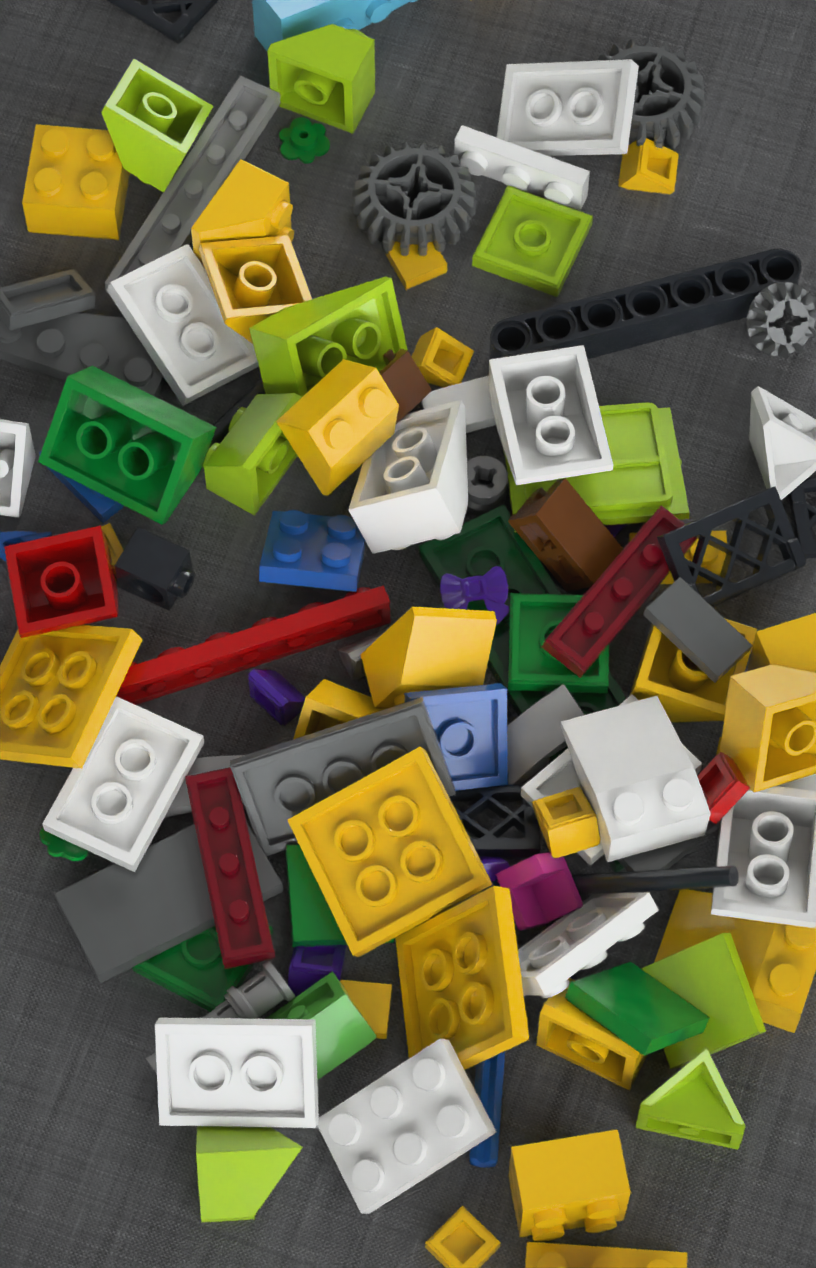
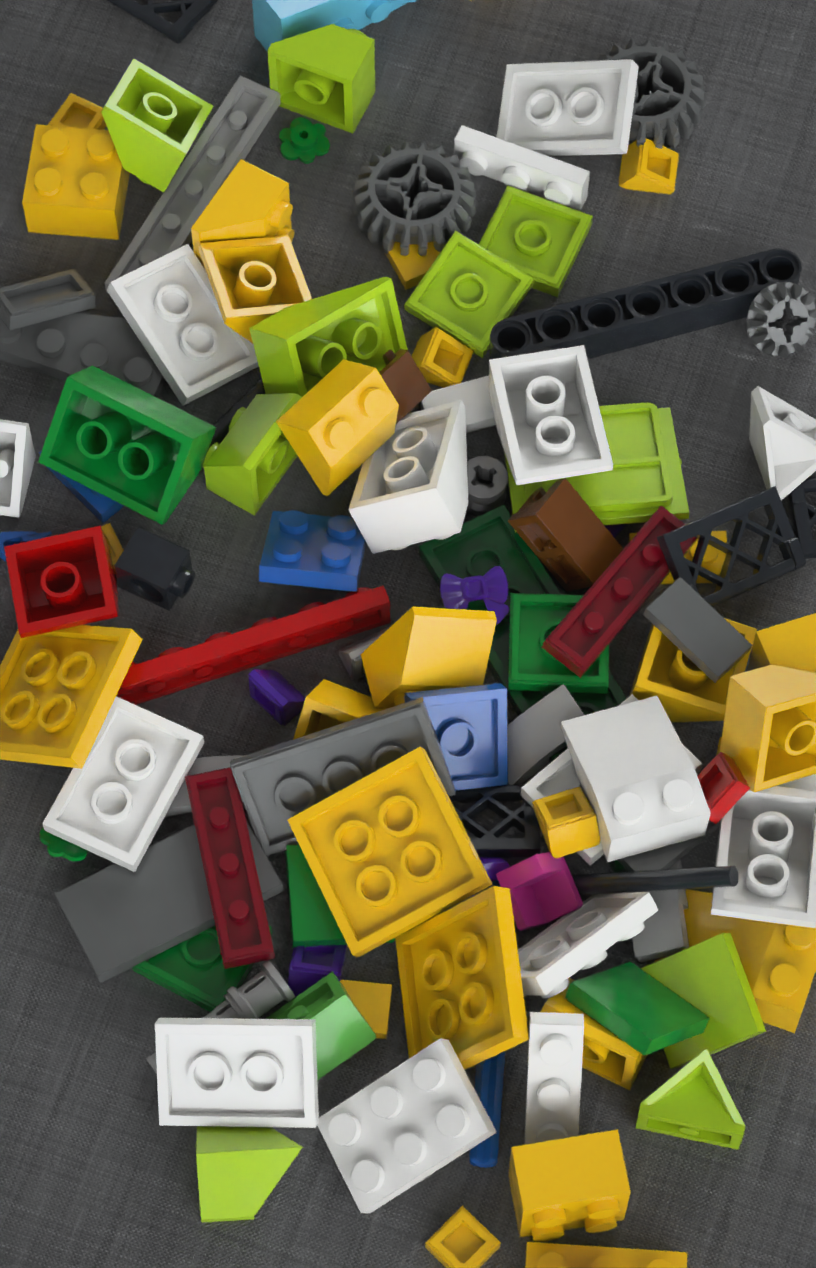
none -> yellow tile [48,93,106,130]
none -> lime tile [404,231,534,358]
none -> white plate [524,1012,584,1145]
none -> light grey slope [629,860,689,963]

